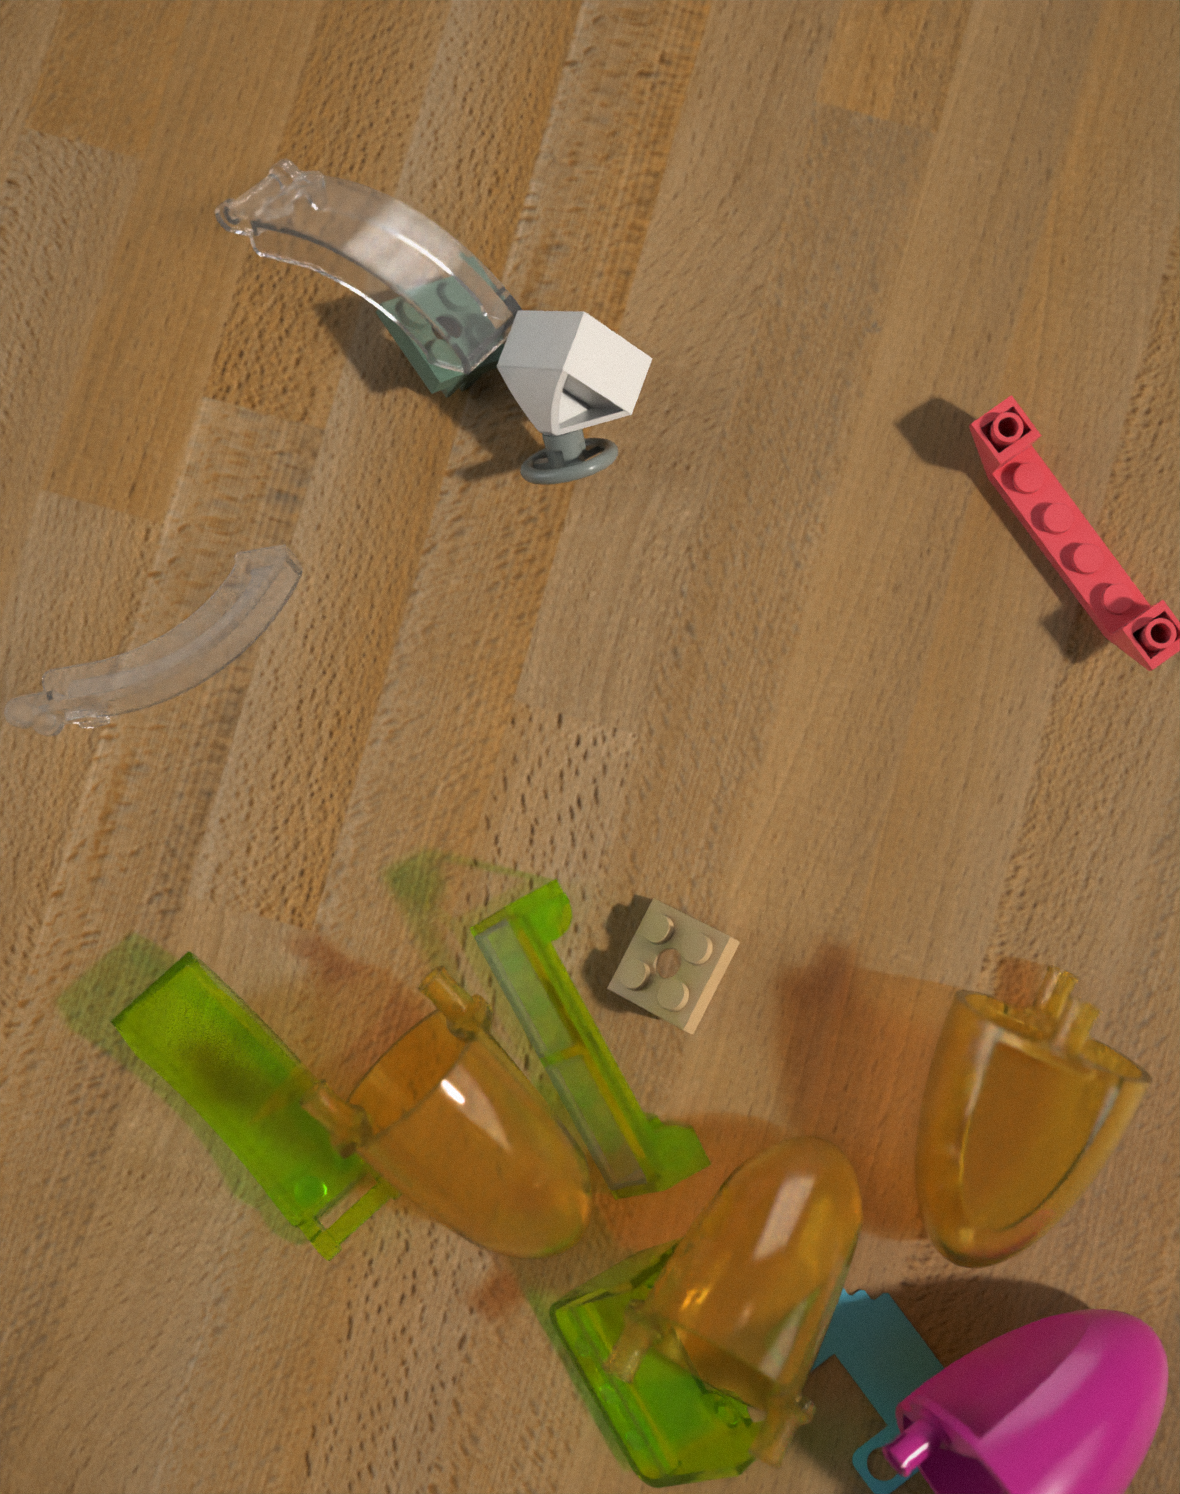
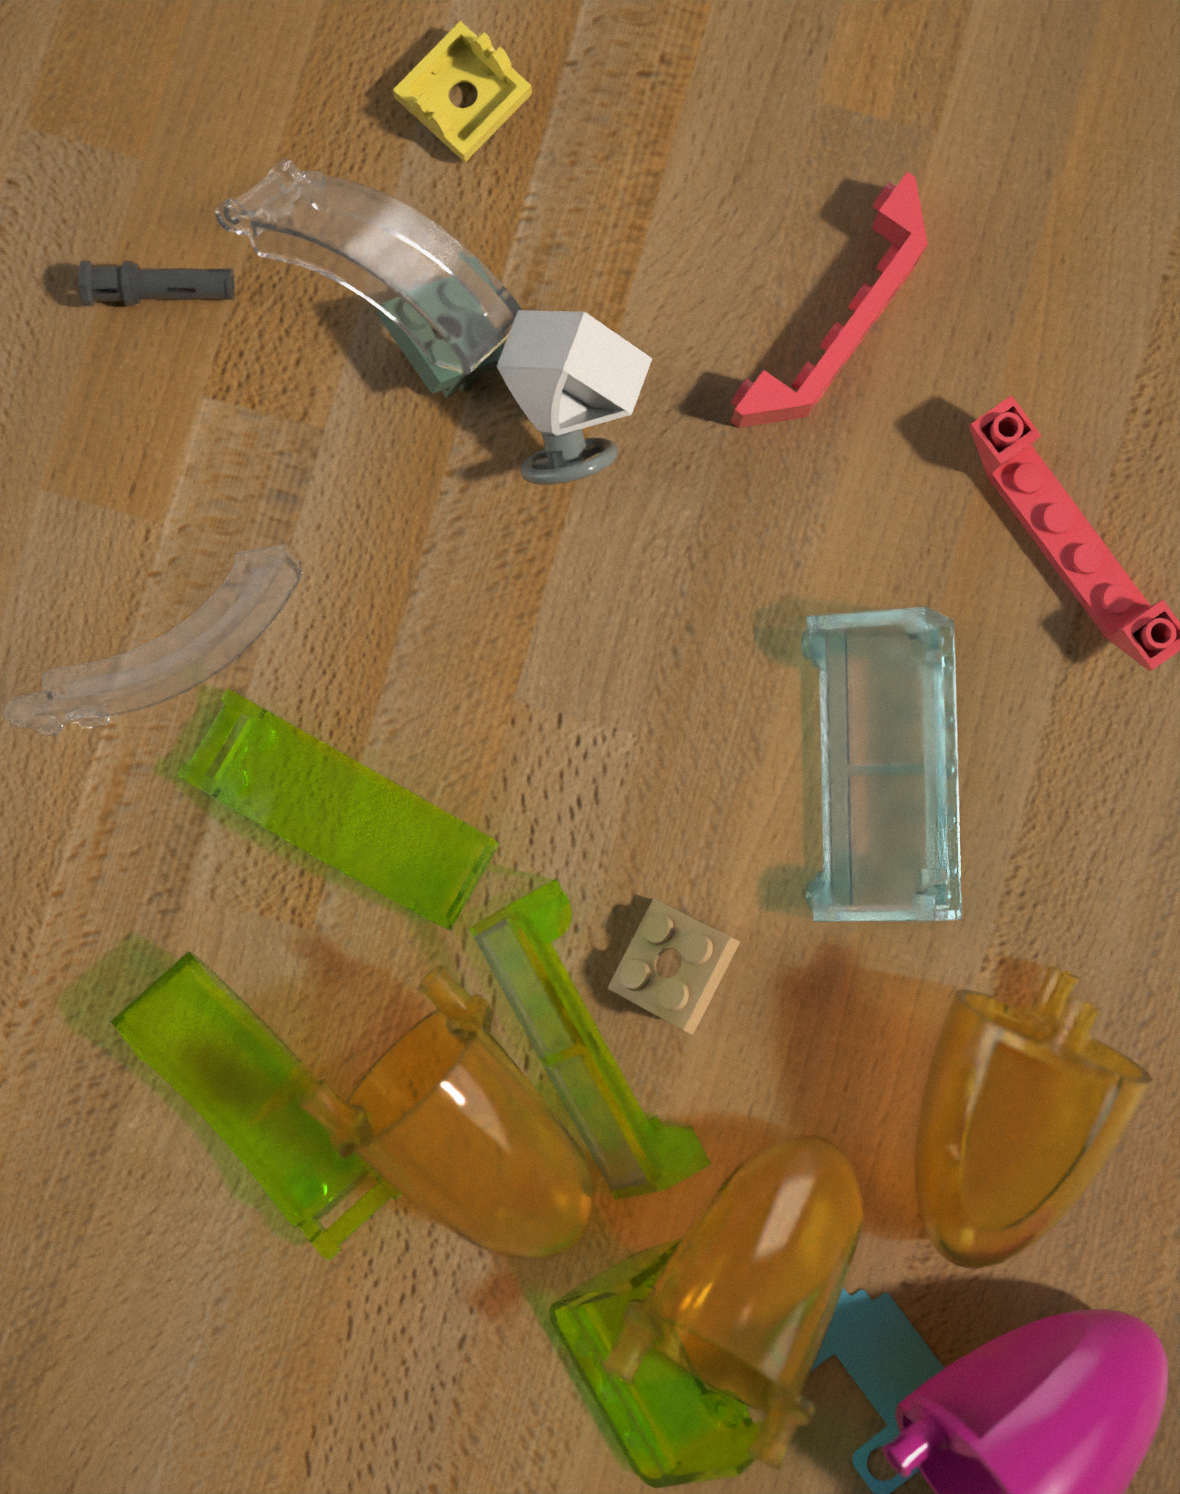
none -> dark grey pin [79,261,235,306]
none -> clear neon green windscreen [177,688,500,931]
none -> light yellow piece [393,21,532,162]
none -> coral slope [730,171,928,428]
none -> clear windscreen [802,607,962,922]

